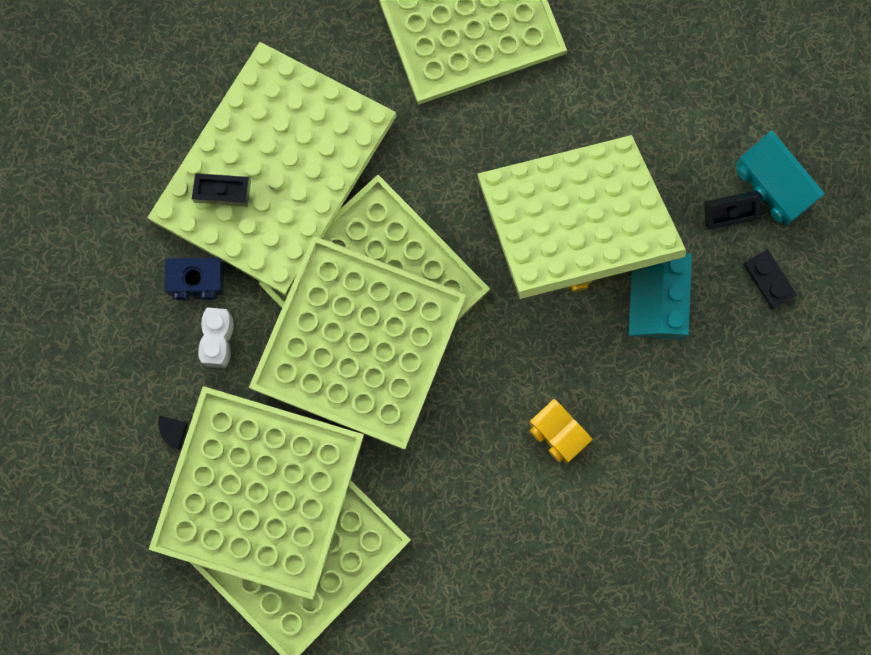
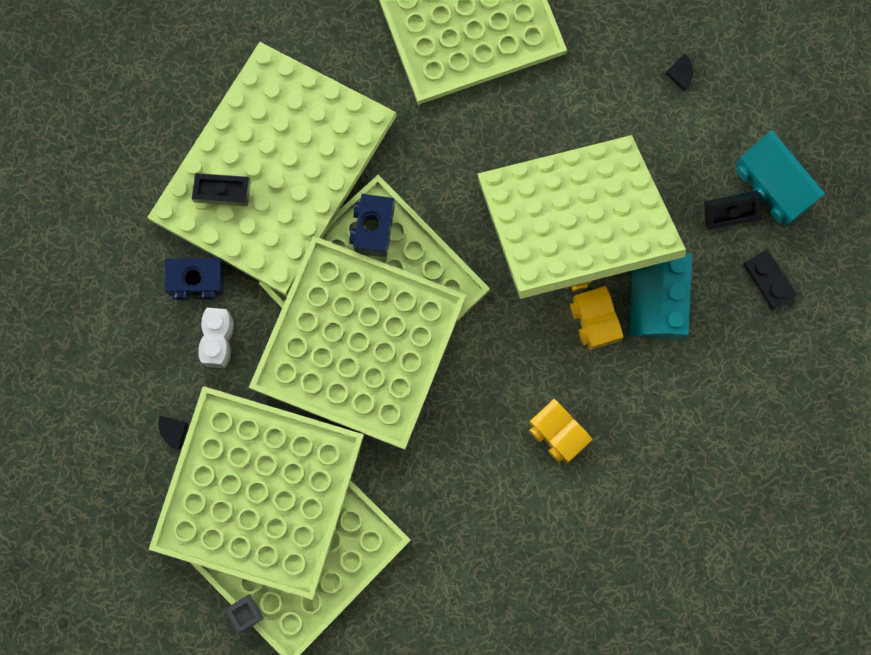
none -> dark grey tile [224,594,264,634]
none -> dark blue brick [349,194,395,258]
none -> yellow brick [570,286,623,350]
none -> black tile [665,53,693,92]

